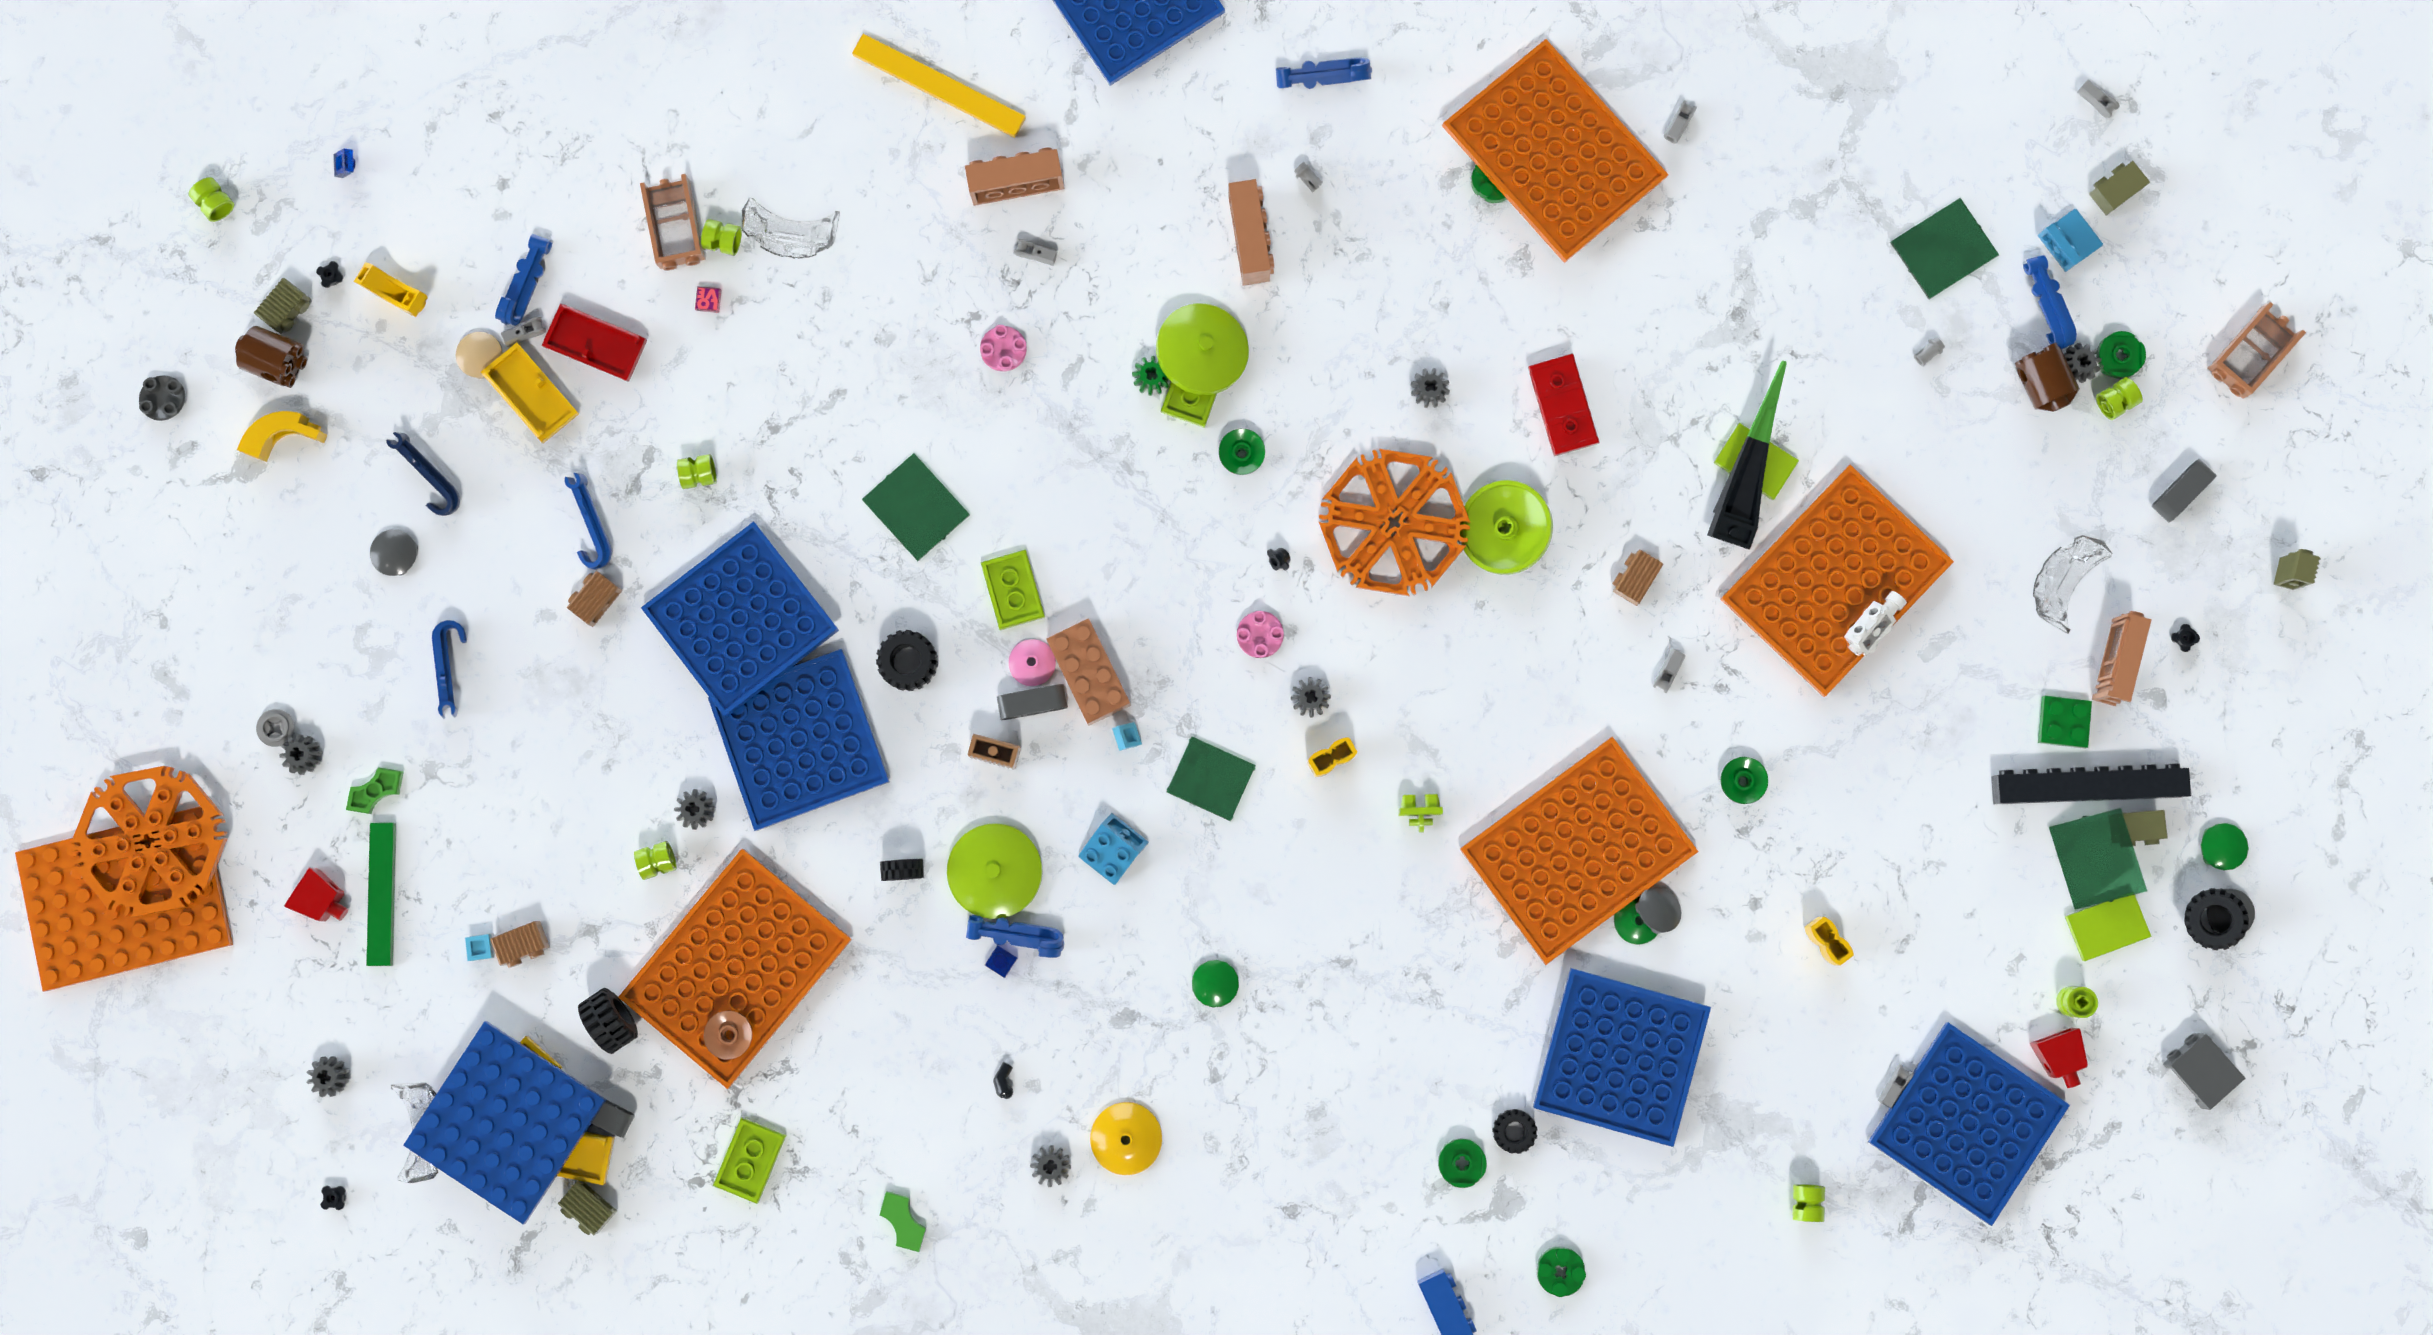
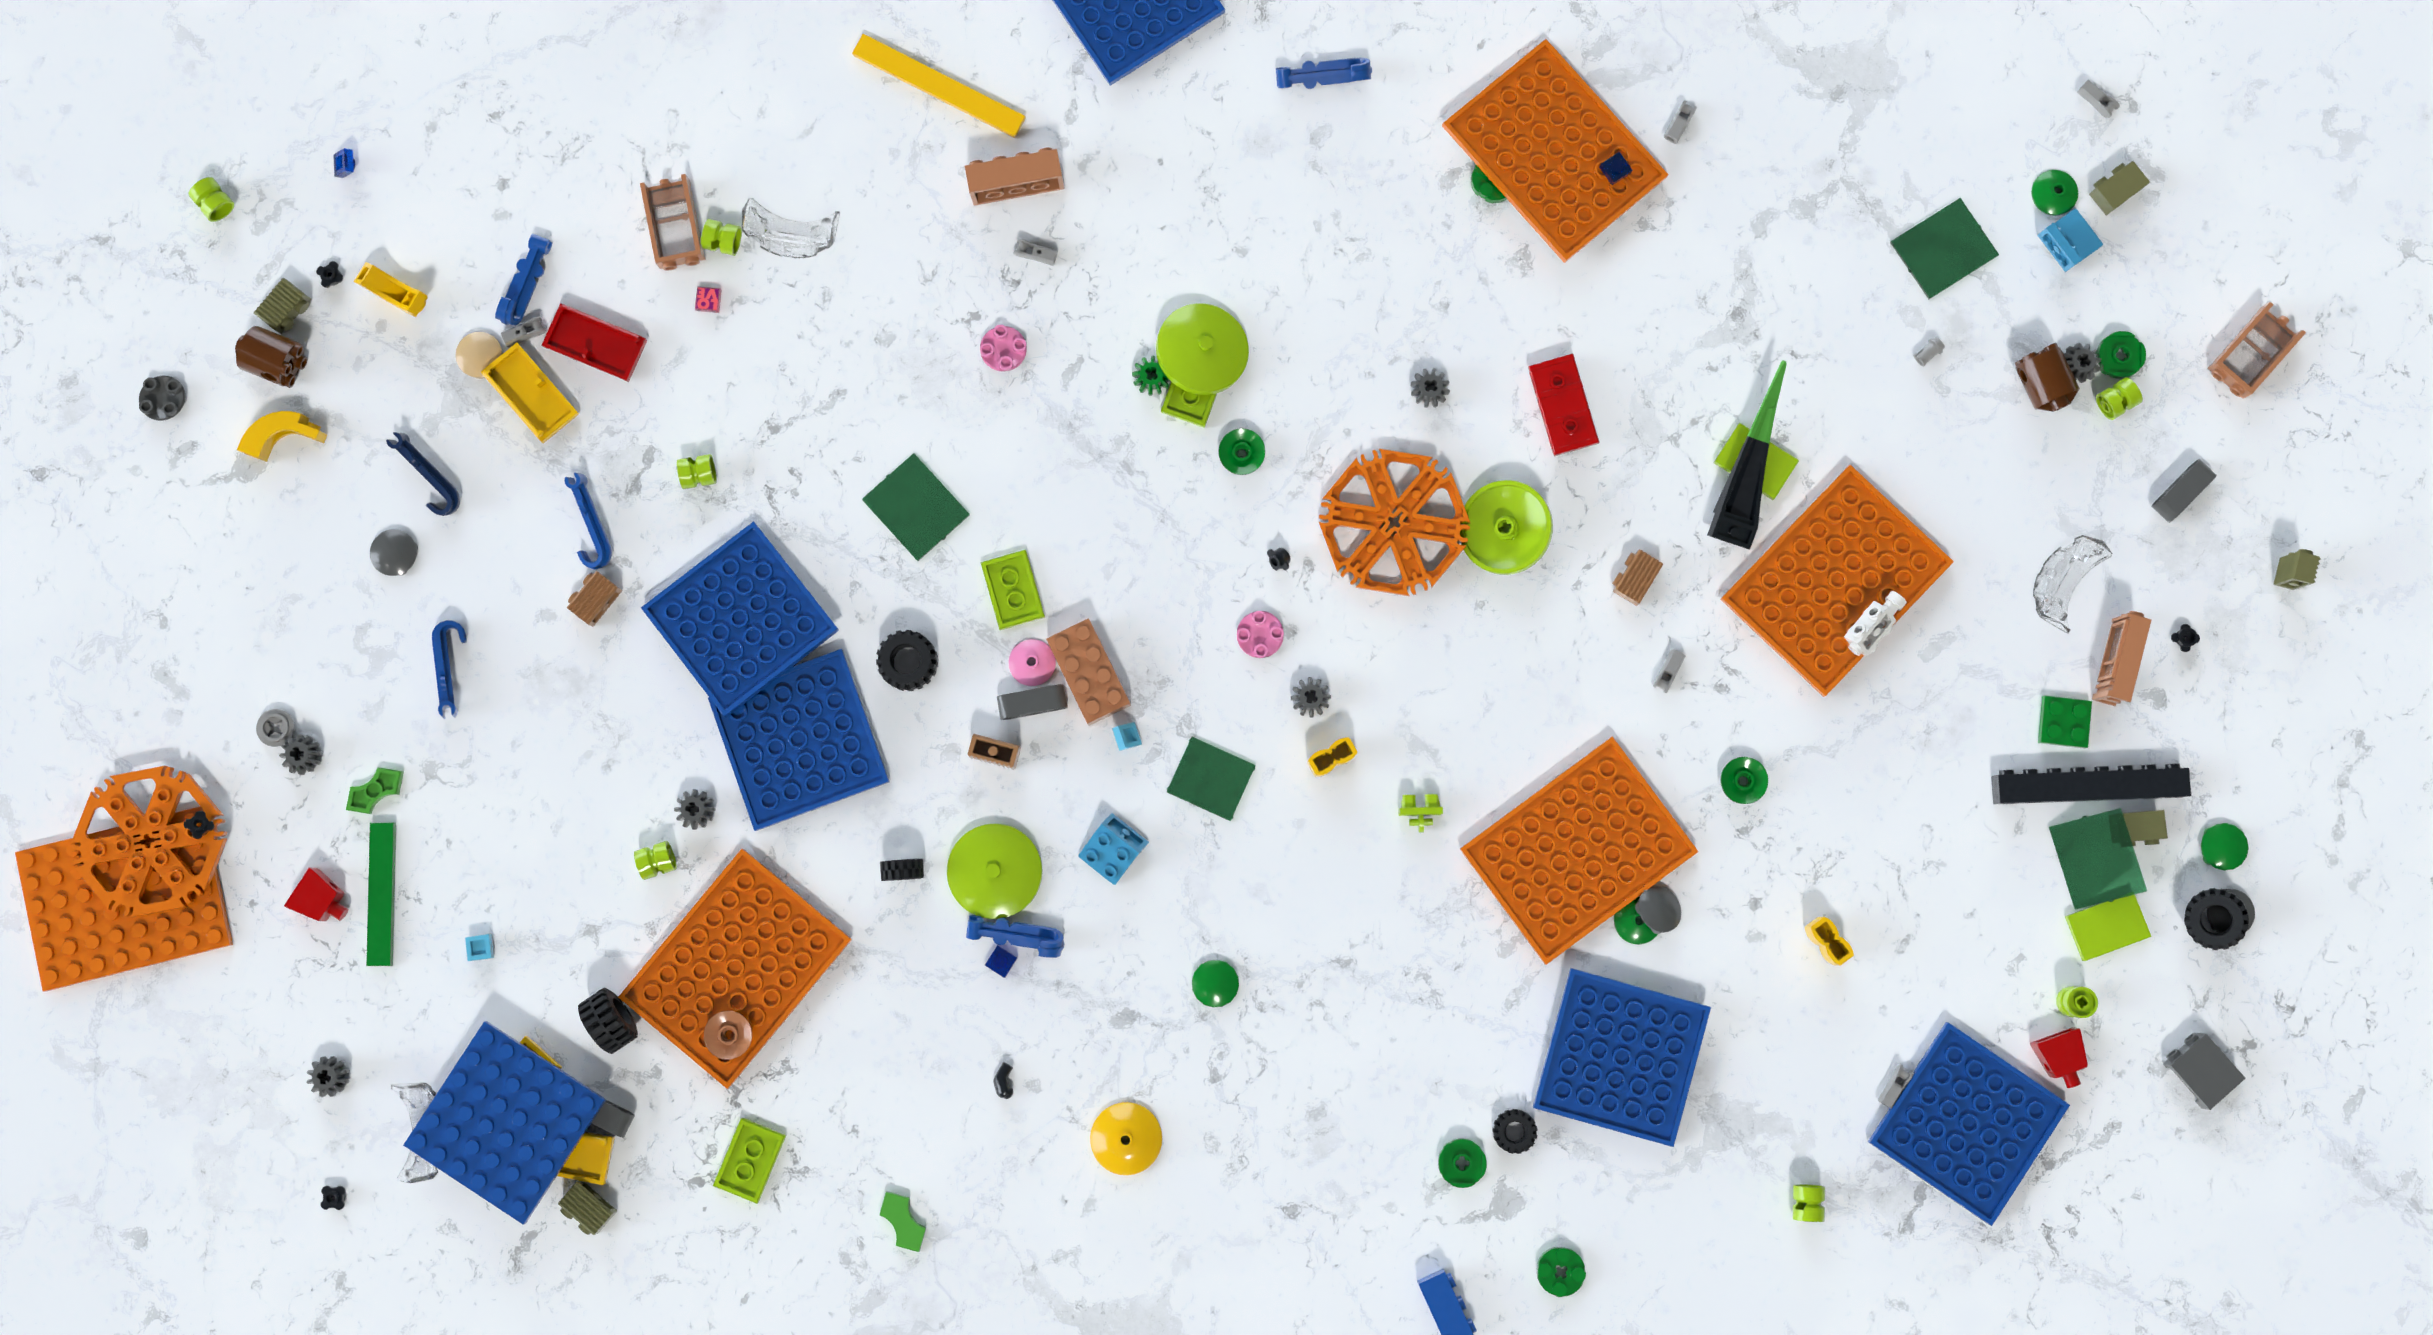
medium nougat brick [490,921,550,968] -> none
dark grey gear [1030,1145,1072,1187] -> none
nougat brick [1228,179,1275,286] -> none
light grey pin [1294,162,1323,193] -> none
blue piece [2023,255,2077,349] -> none
none -> black plate [184,811,214,839]
none -> clear blue plate [1599,152,1633,185]
none -> green dish [2031,170,2078,216]

